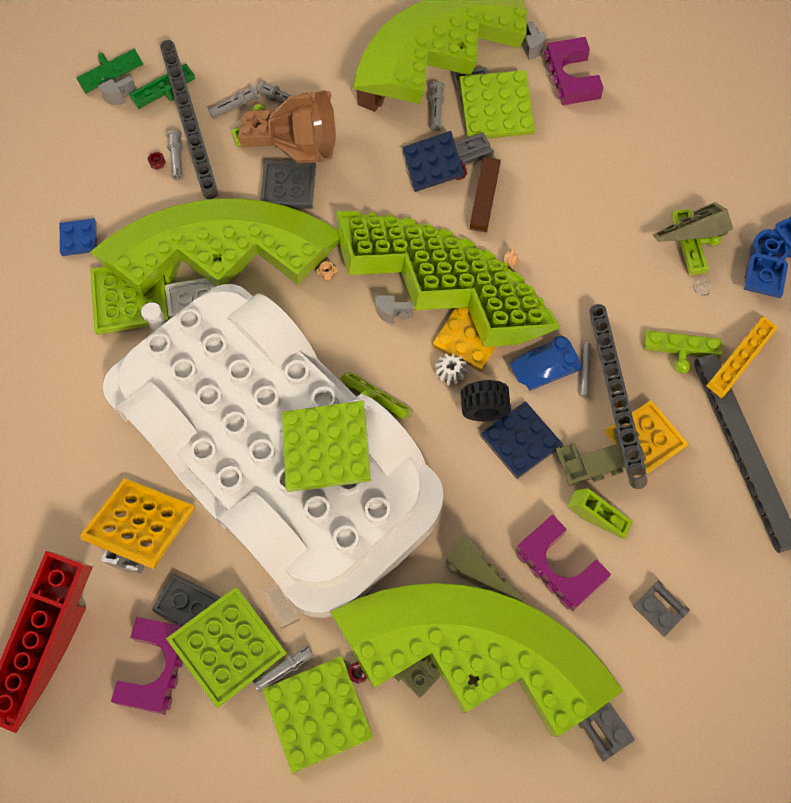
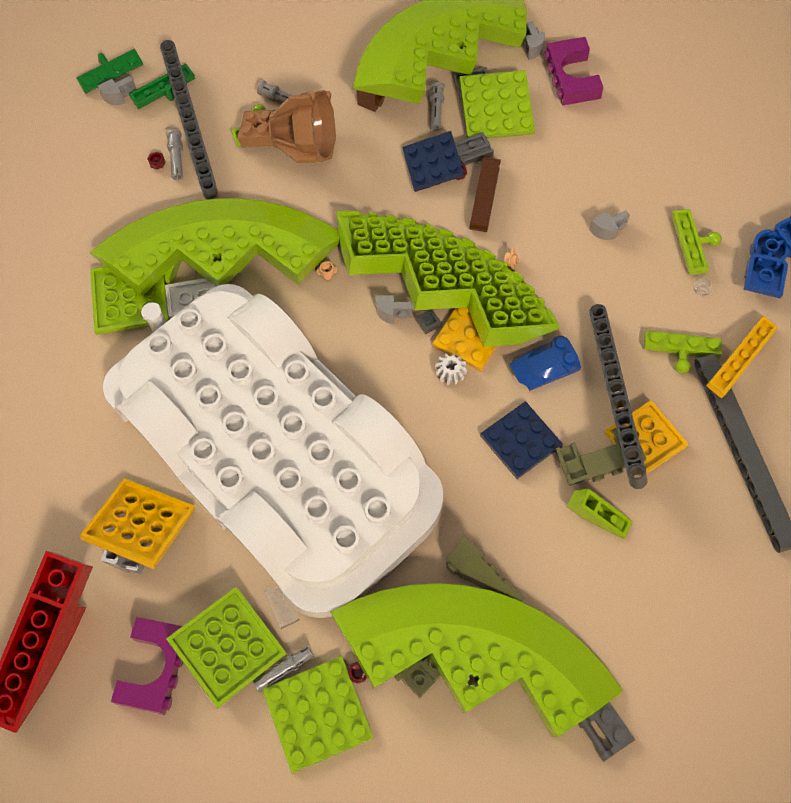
blue plate [59,218,97,256] -> none
dark grey tile [152,574,221,626] -> none
light grey pin [208,85,259,119] -> none
dark grey plate [260,161,316,209] -> none
lime plate [282,400,371,492] -> none
lime plate [340,372,413,419] -> none
black tyre [460,380,511,422] -> none
magenta arch [516,514,611,611] -> none
light grey bar [580,343,591,397] -> none
flat silver plate [633,580,690,637] -> none
olive wedge [653,202,733,242] -> none
none -> dark grey plate [416,309,442,334]
none -> light grey brick [589,210,630,240]

